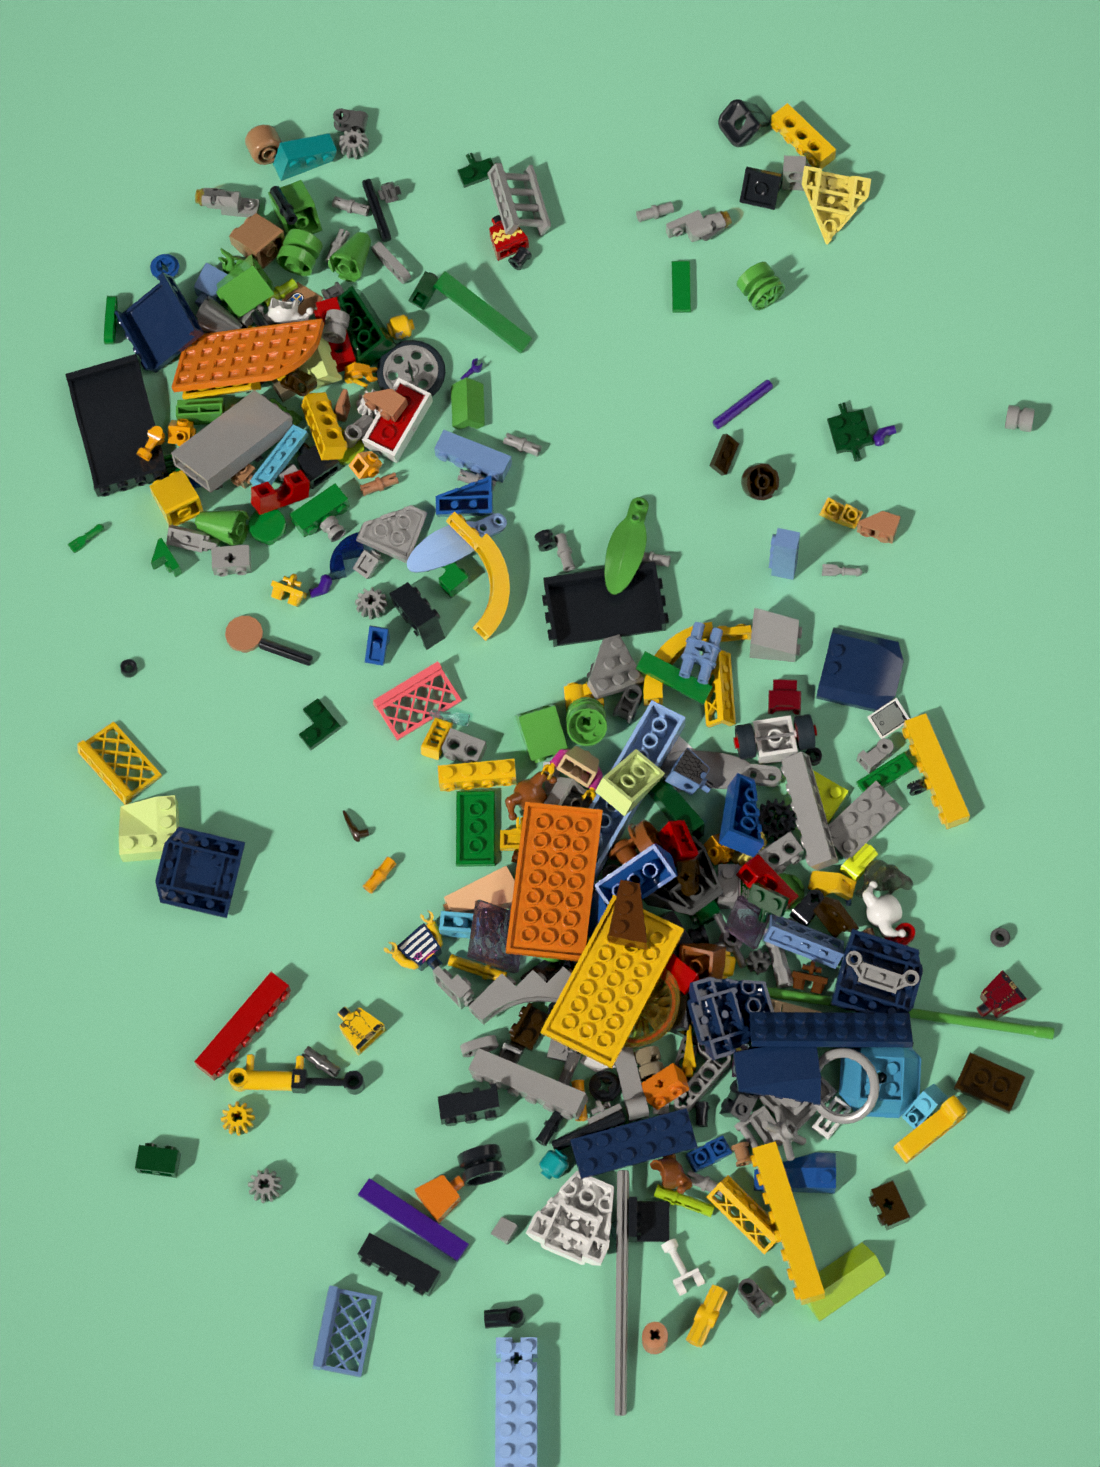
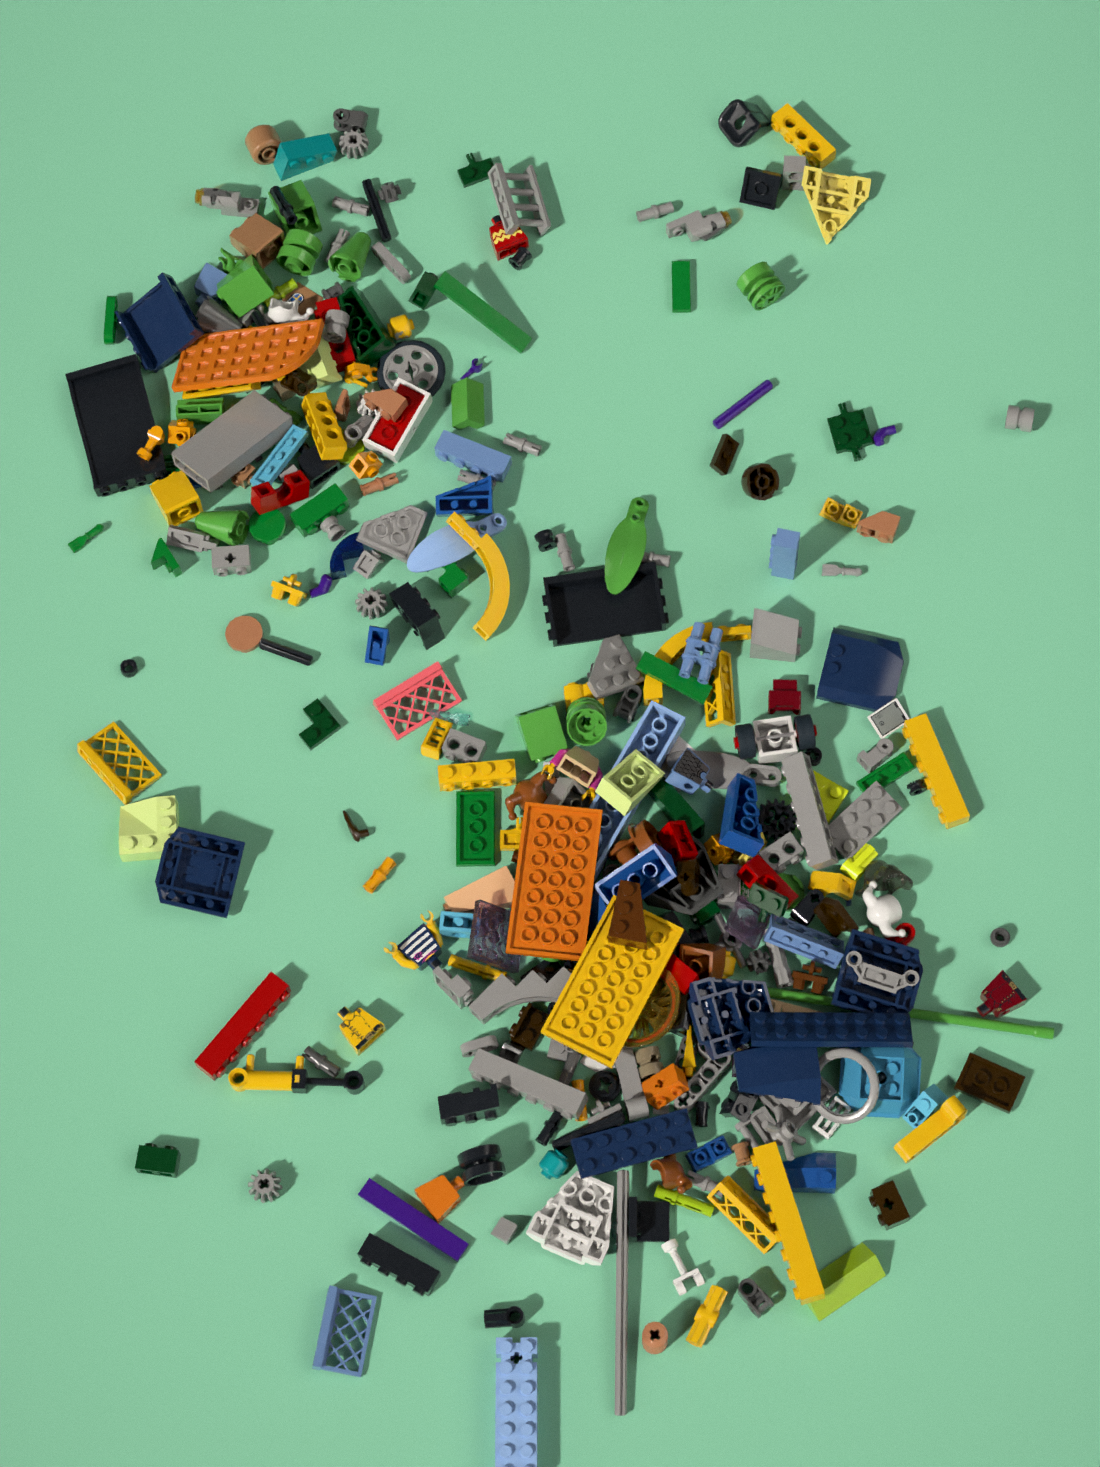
blue gear [150,254,180,280] -> none
yellow gear [221,1101,255,1136] -> none

